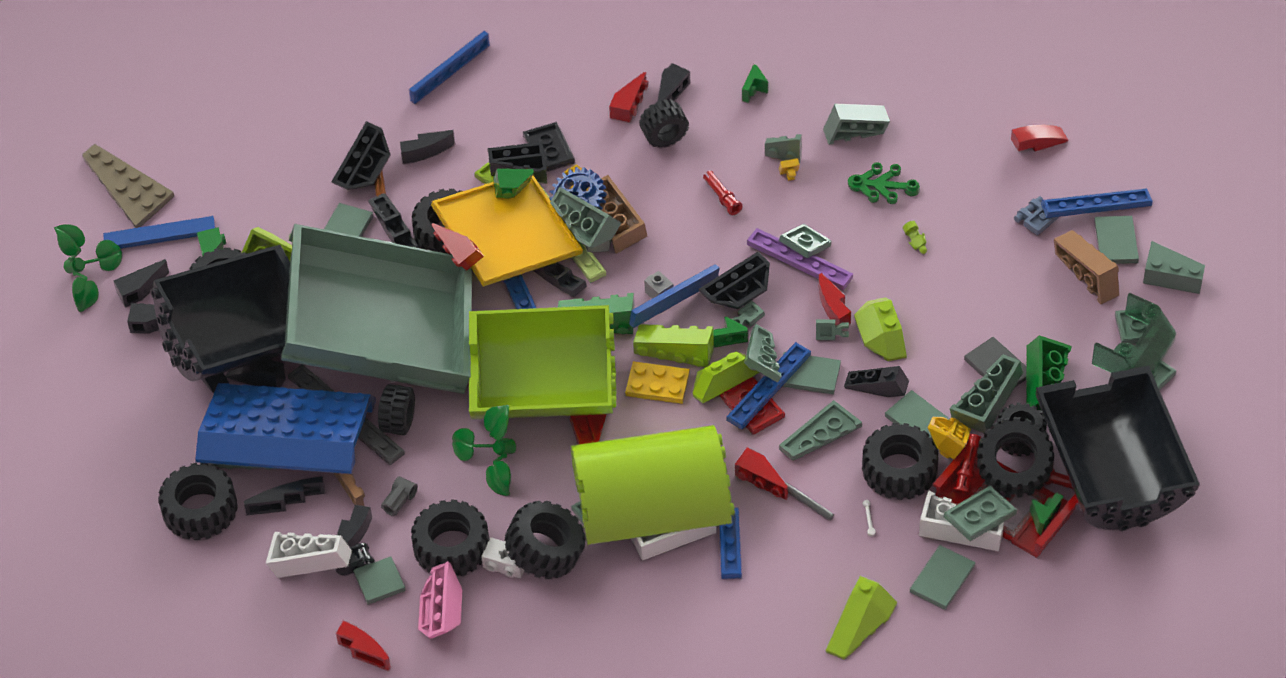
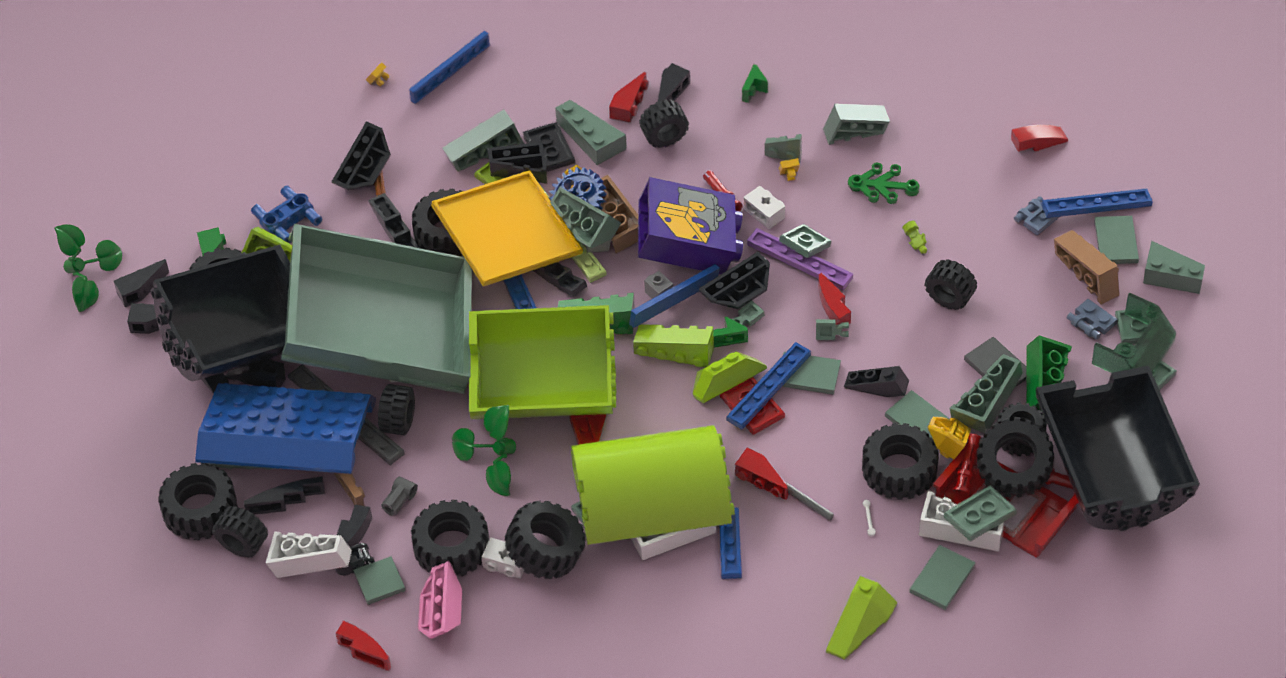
dark tan wing [82,144,175,228] -> none
blue tile [103,216,215,249] -> none
sand green tile [324,203,373,237] -> none
black slope [400,130,455,164] -> none
slope [431,223,484,271] -> none
green slope [494,169,534,199] -> none
yellow plate [625,361,690,404] -> none
sand green wing [744,324,782,383] -> none
sand green wing [779,400,862,461] -> none
lime wedge [854,297,907,362] -> none
green slope [1030,492,1063,535] -> none
none -> black tyre [212,506,268,558]
none -> blue piece [251,185,322,244]
none -> yellow tile [366,62,390,87]
none -> wedge [443,110,524,172]
none -> sand green wedge [555,100,627,165]
none -> dark purple brick [638,177,743,275]
none -> white brick [744,186,785,229]
none -> black tyre [924,259,977,310]
none -> sand blue plate [1067,299,1117,340]

